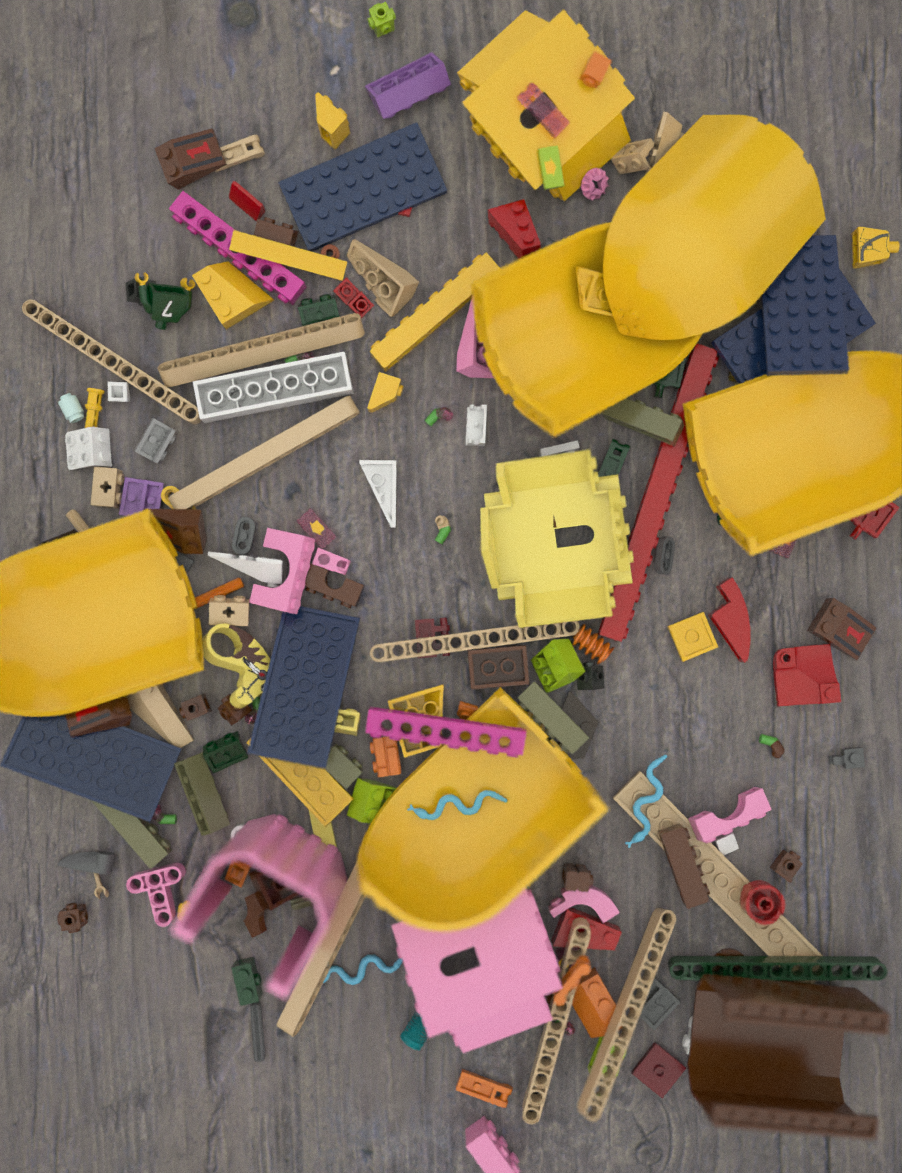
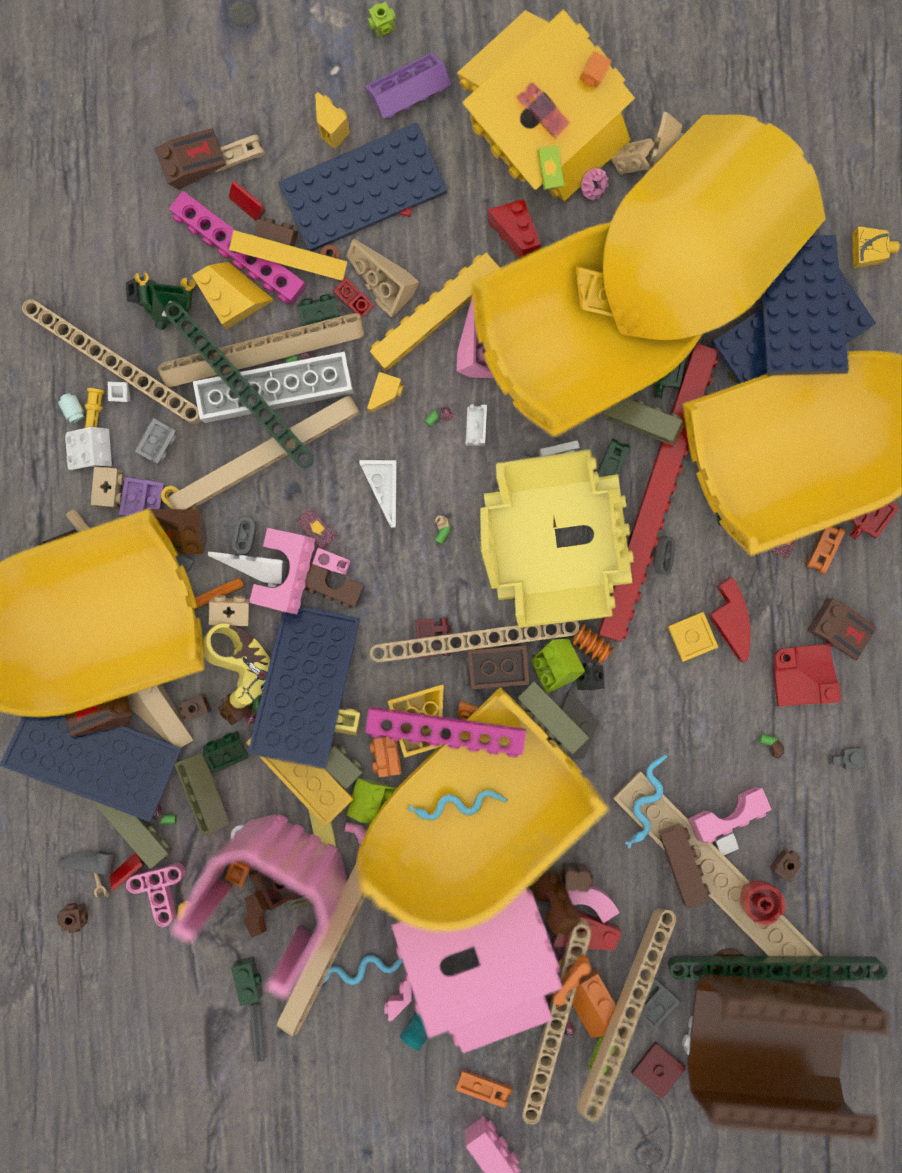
none -> red slope [109,852,145,890]
none -> dark green beam [164,302,314,469]
none -> bright pink arm [345,822,367,845]
none -> bright pink slope [384,975,412,1021]
none -> reddish brown arch [529,870,581,934]
none -> orange plate [806,525,845,574]

